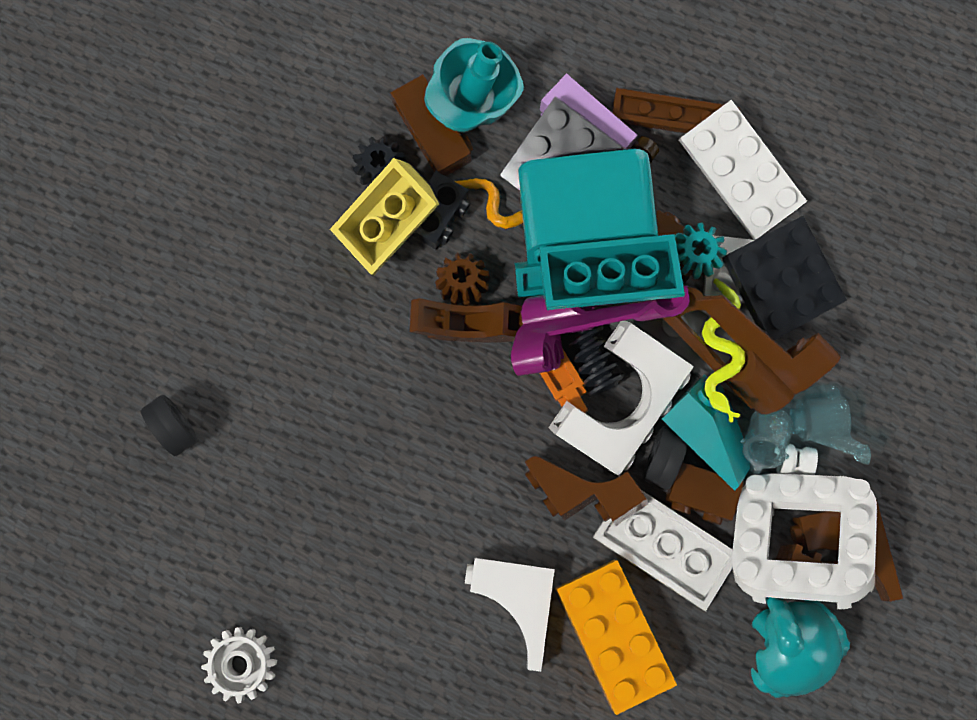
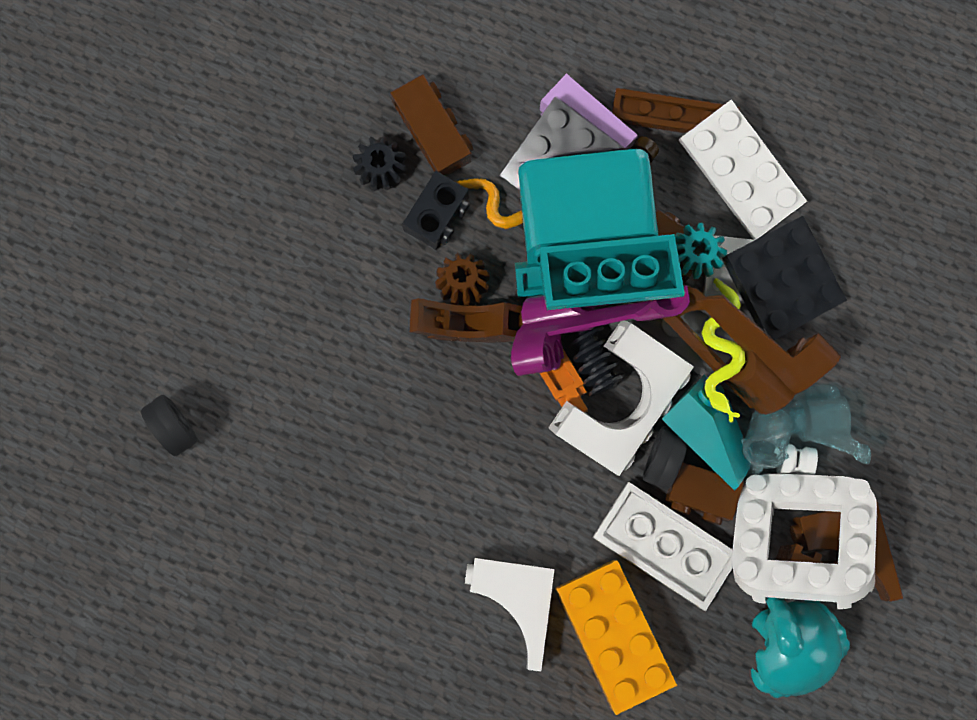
white gear [201,627,277,703] -> none
light yellow slope [330,158,439,275] -> none
teal piece [424,38,524,132] -> none
reddish brown arch [525,456,648,526] -> none

